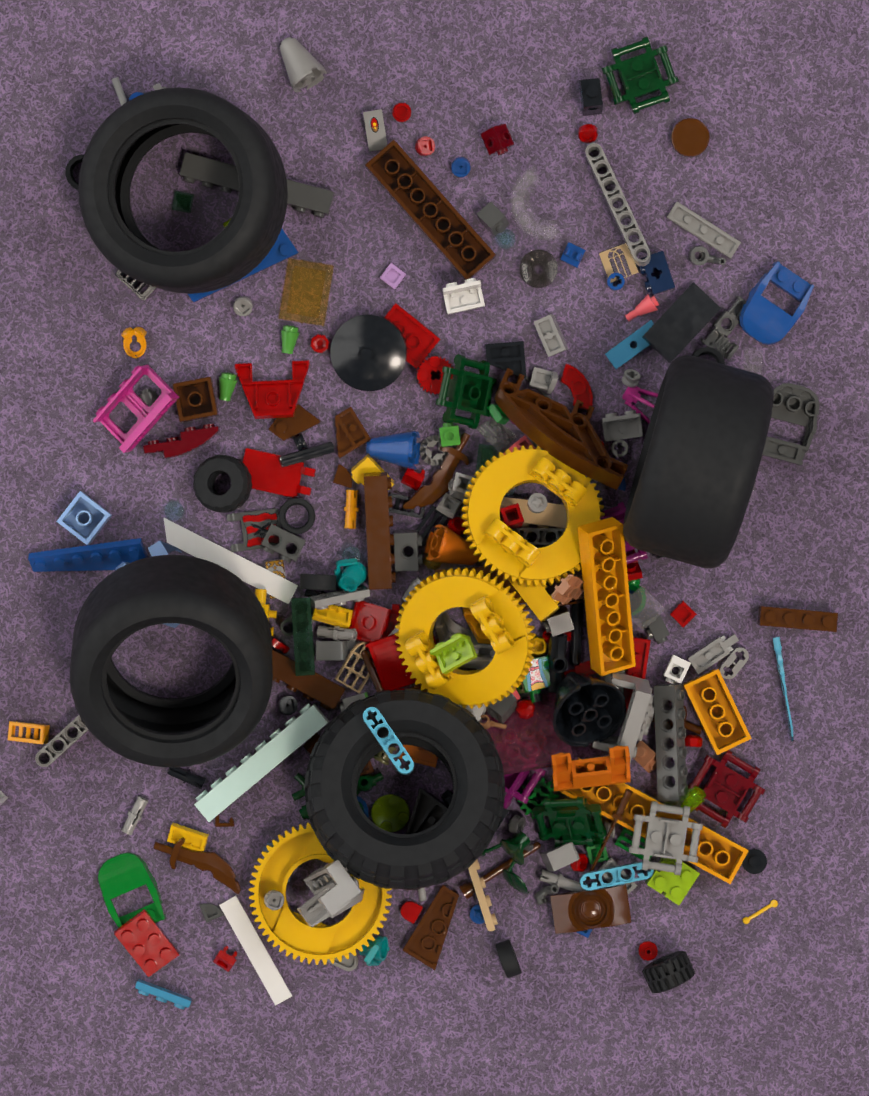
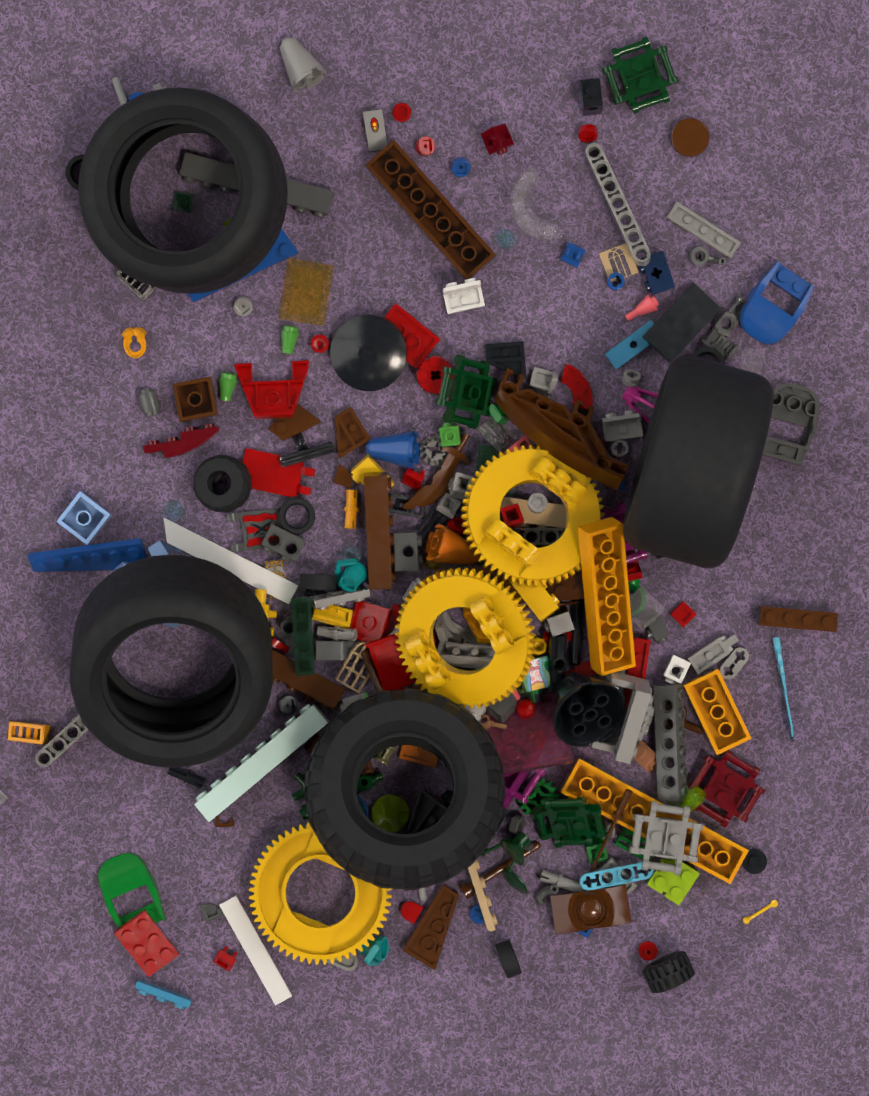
dark pink window [93,365,179,453] -> none
light grey pin [121,796,149,835] -> none
reddish brown sword [153,837,241,894] -> none
yellow plate [167,823,209,852] -> none
light grey tile [264,890,284,910] -> none
light grey piece [297,860,365,927] -> none
medium azure beam [363,707,414,775] -> none
lavender tile [380,263,406,290] -> none
lime bracket [430,633,478,674] -> none
dark grey brick [477,202,509,236] -> none
clear smoke dish [519,250,558,288] -> none
light grey hinge [533,314,569,357] -> none
light grey slope [540,842,580,871] -> none
nougat piece [551,574,584,605] -> none
orange bracket [551,746,631,791] -> none
red tile [571,853,588,872] -> none
red tile [685,735,703,747] -> none

